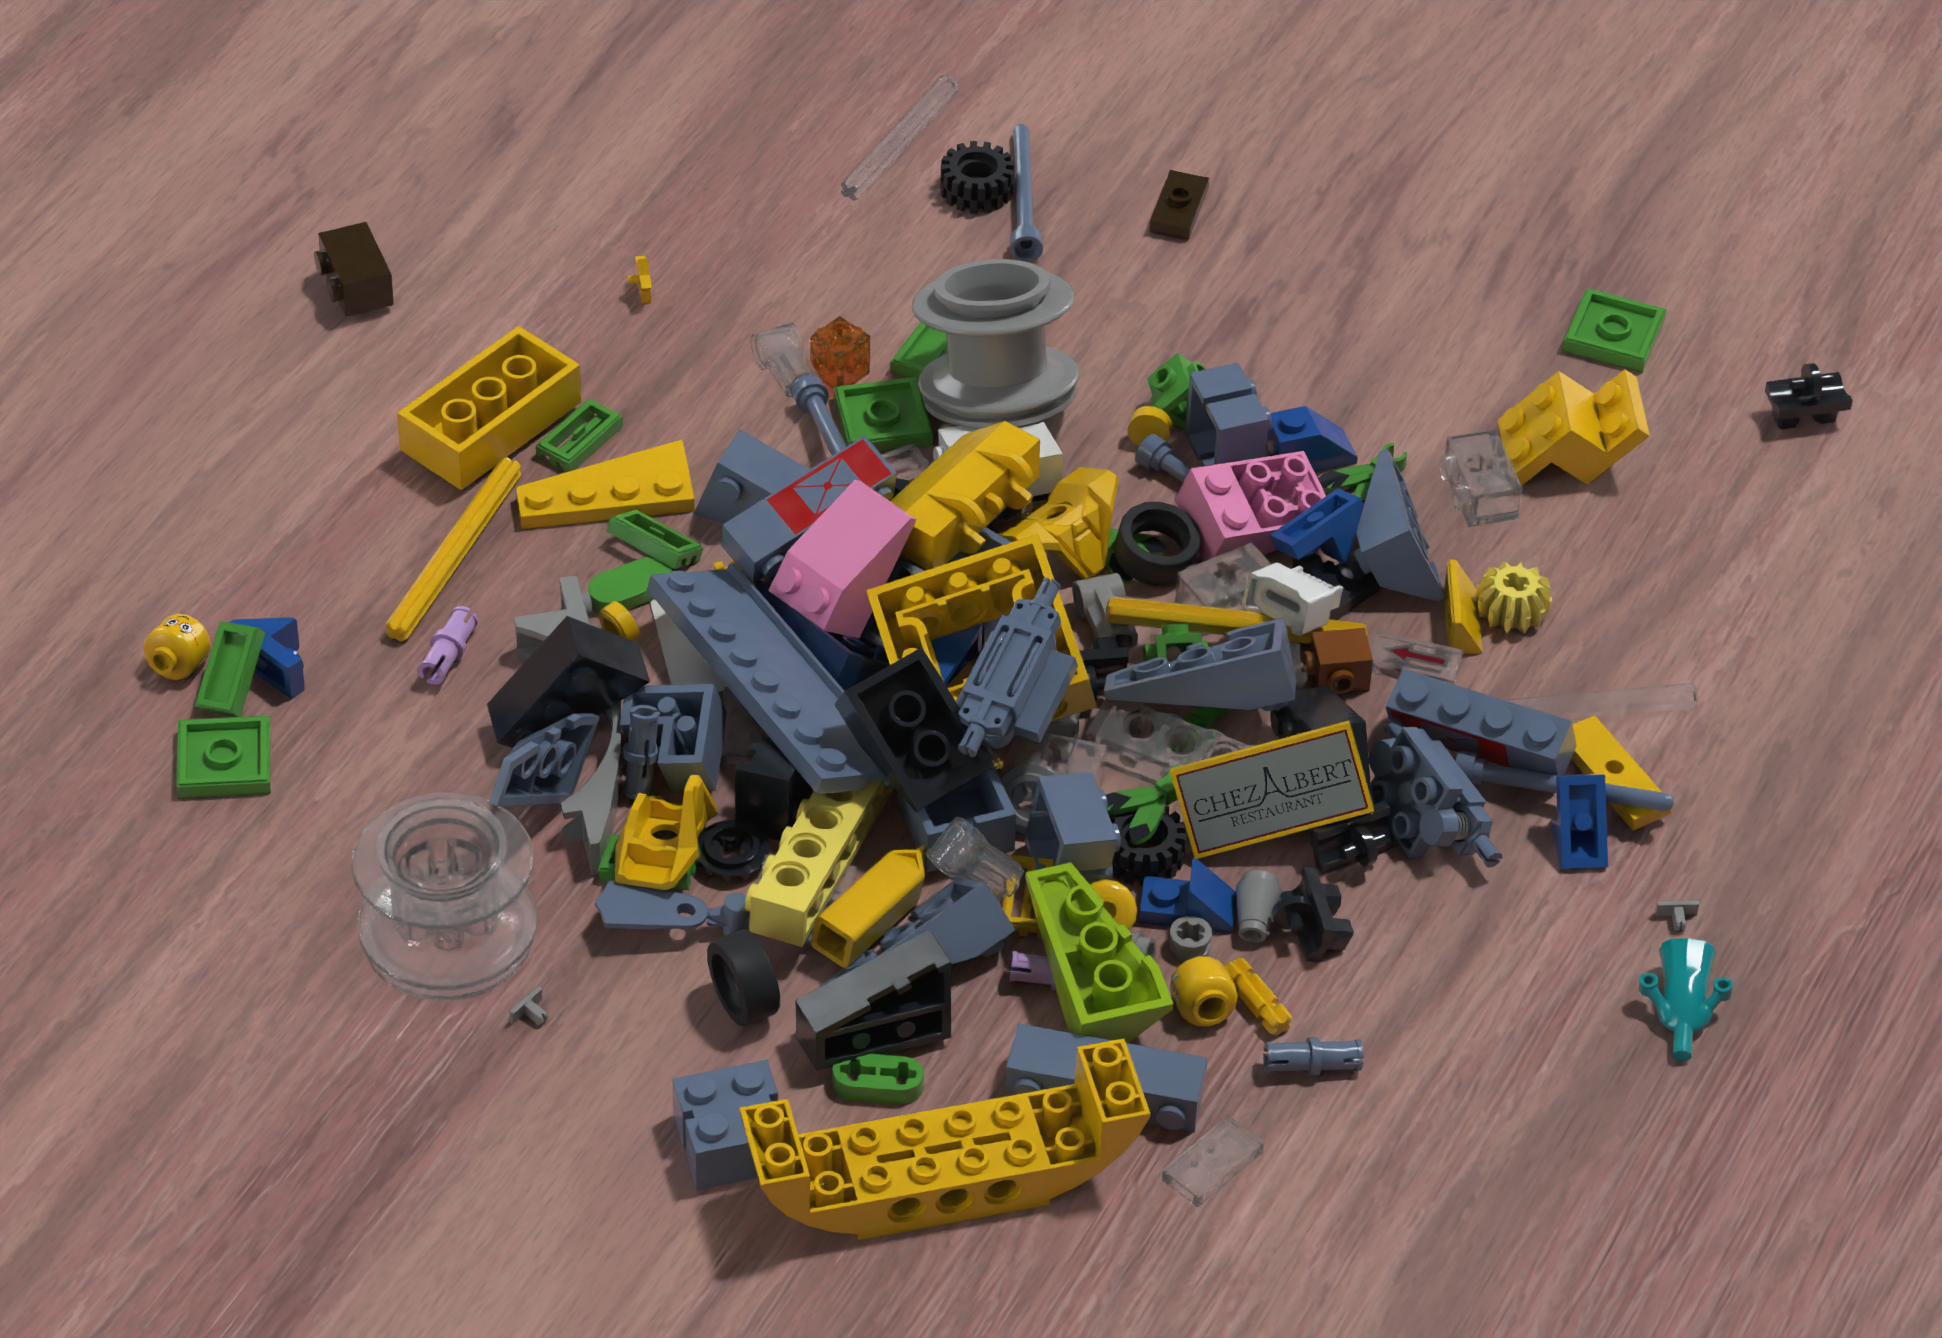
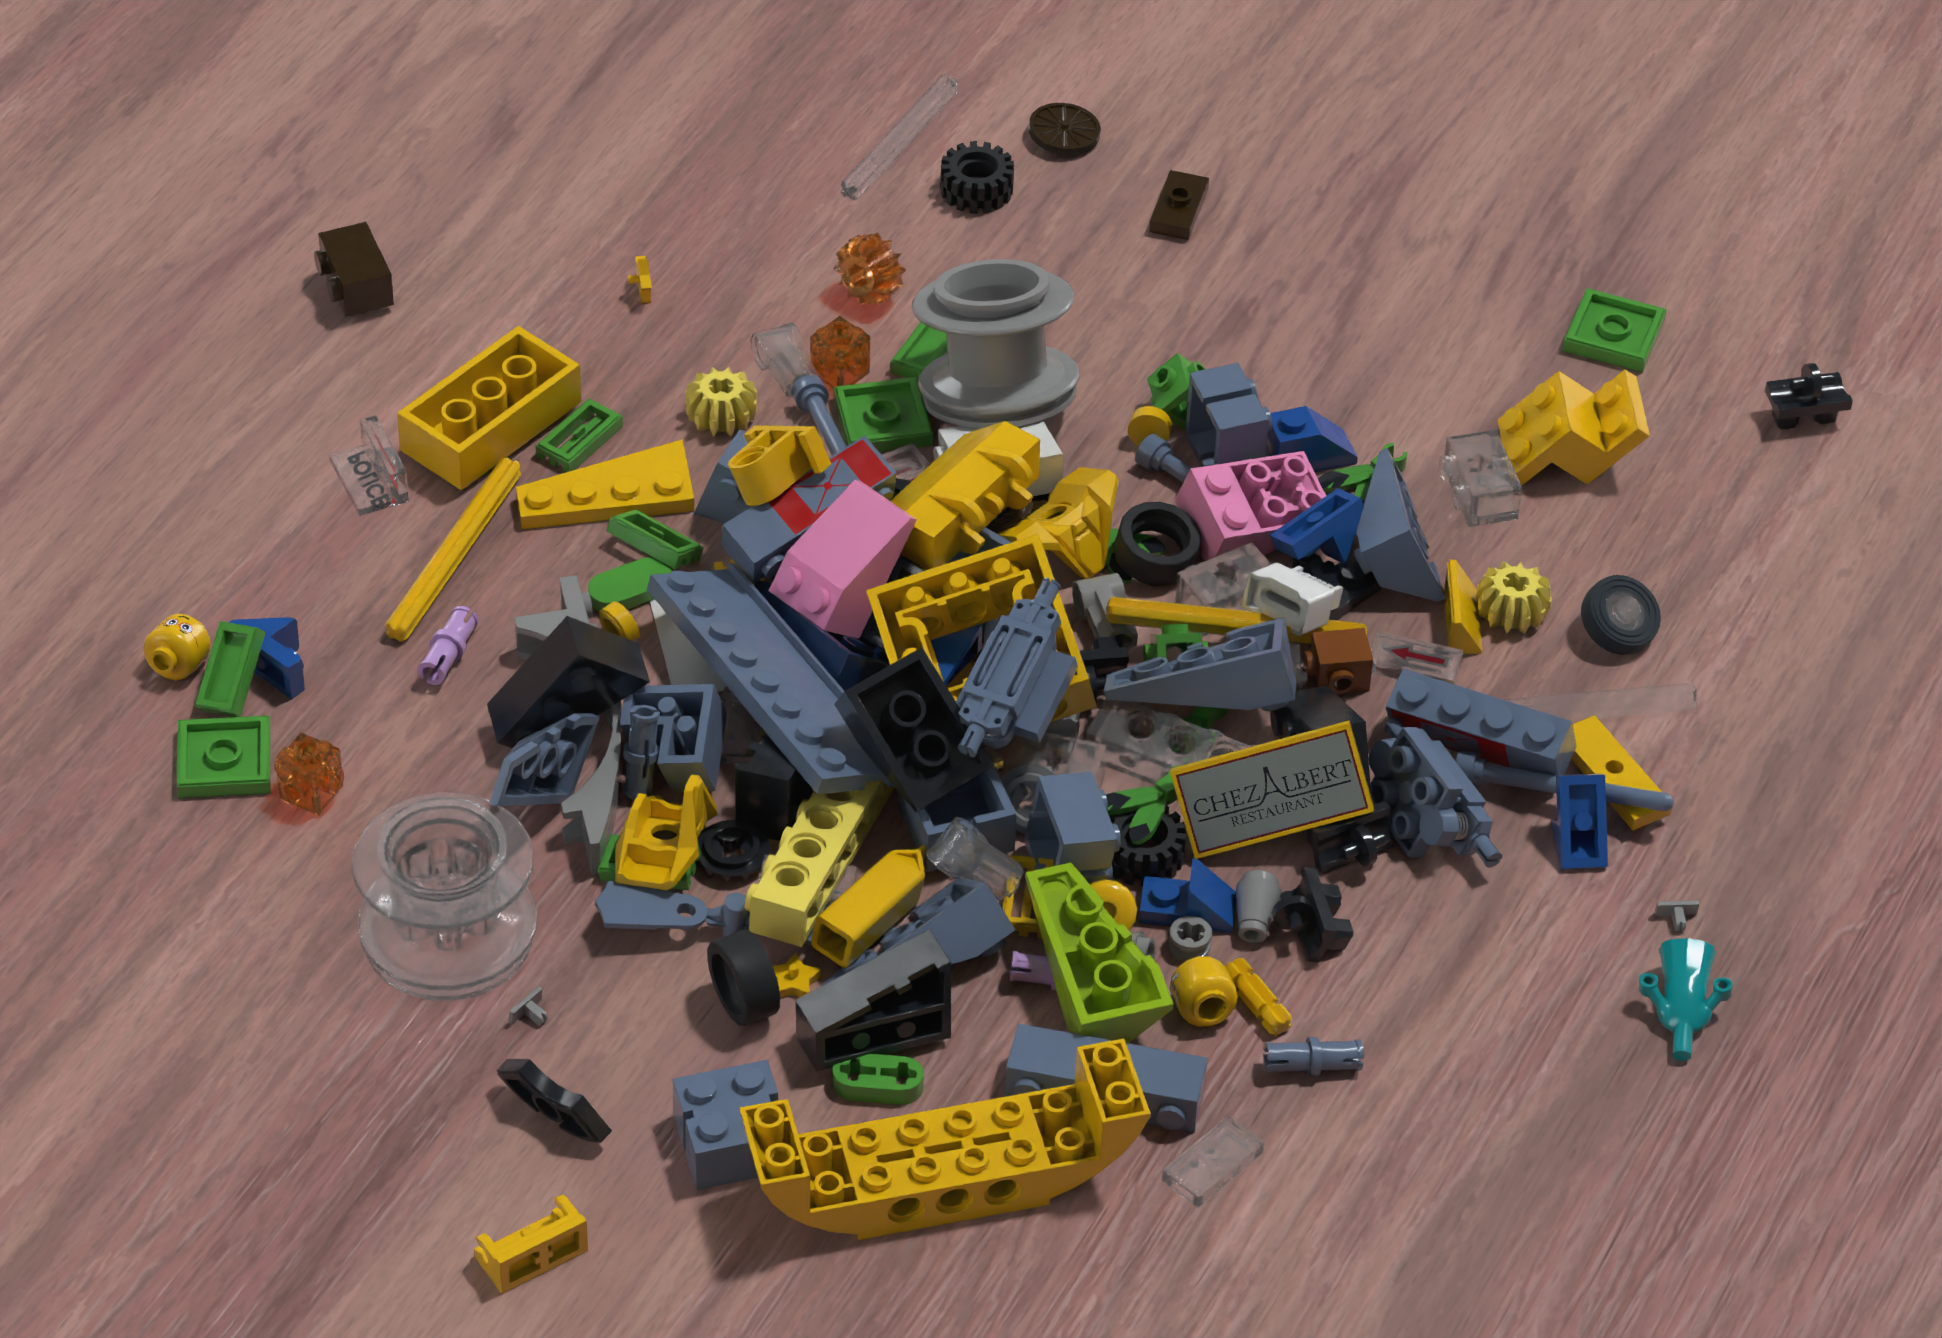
sand blue piece [1010,124,1043,262] -> none
none -> clear orange brick [274,732,344,816]
none -> clear panel [329,415,409,516]
none -> yellow hinge [474,1194,588,1294]
none -> black tile [496,1059,612,1143]
none -> light yellow gear [686,367,757,437]
none -> yellow pin [728,425,832,506]
none -> yellow piece [773,952,822,998]
none -> clear orange gear [833,233,906,305]
none -> dark brown wheel [1028,103,1101,155]
none -> black wheel [1581,575,1661,655]

